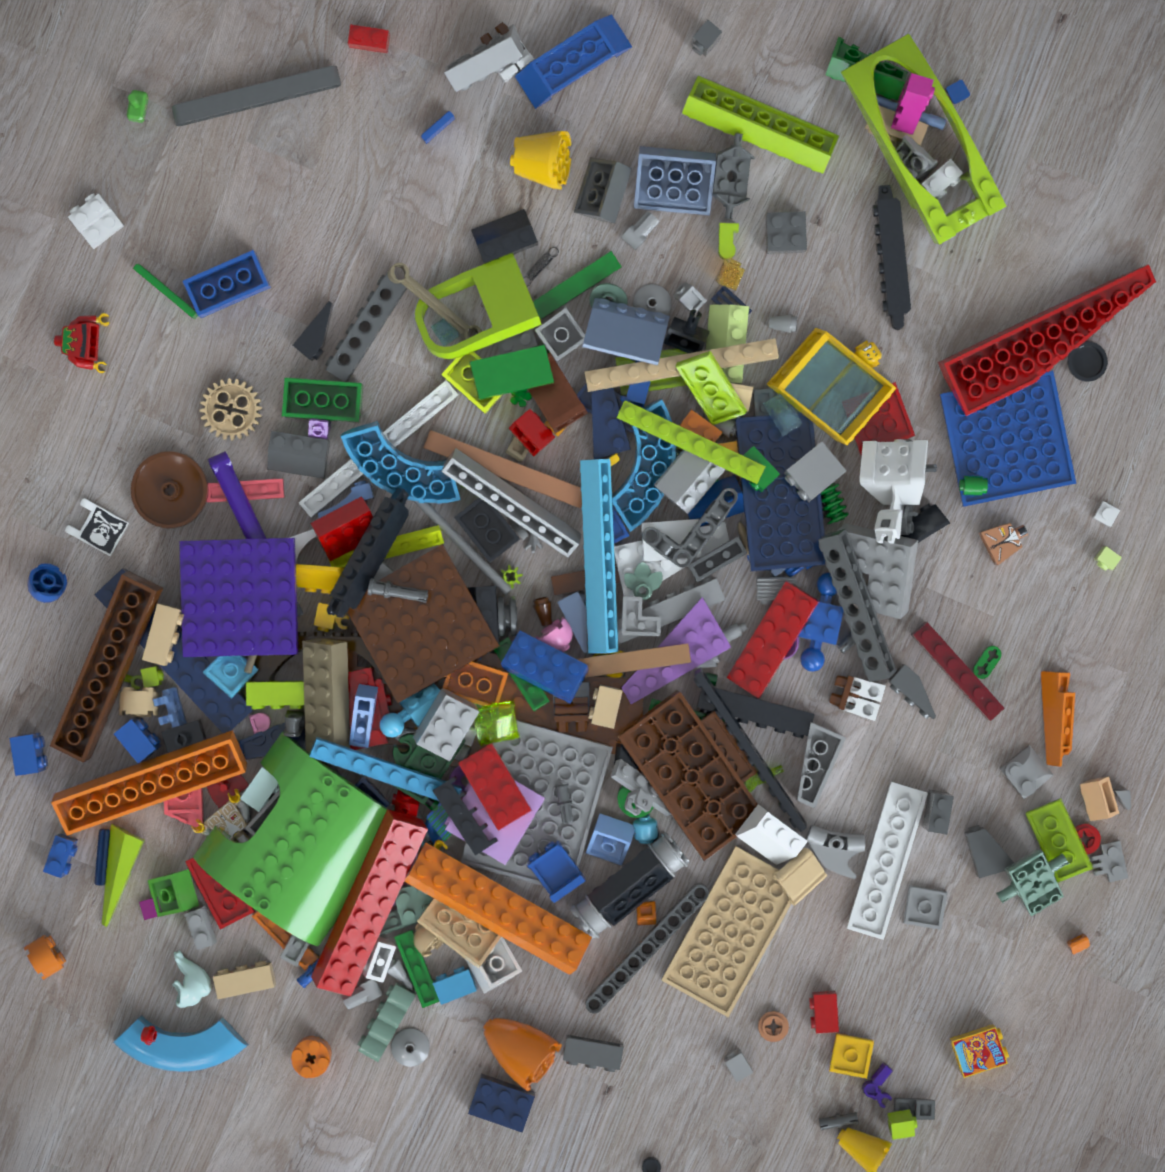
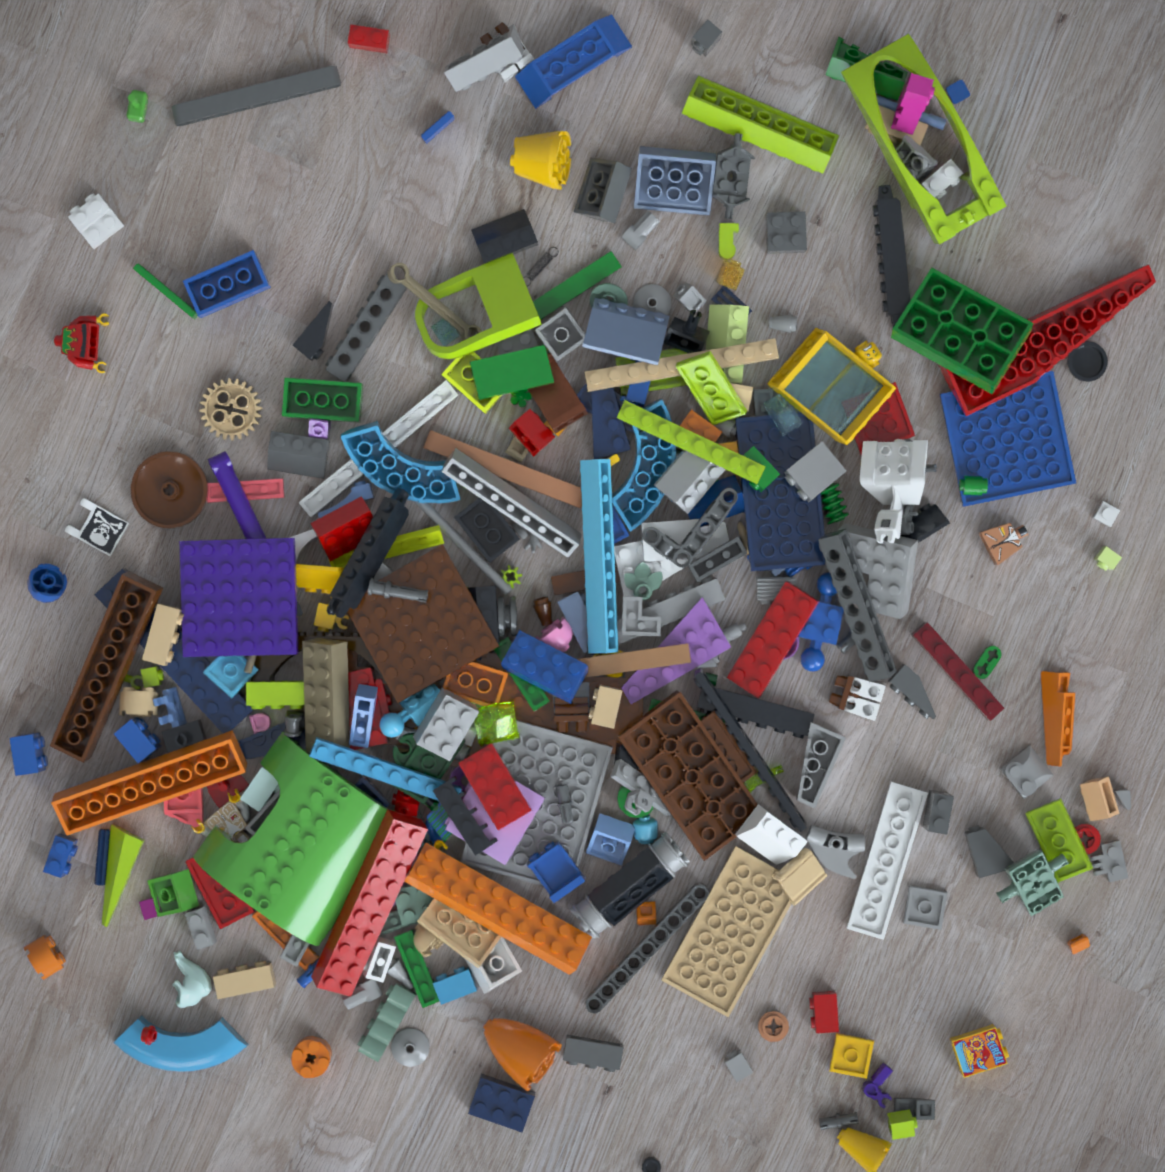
none -> green brick [891,267,1034,394]

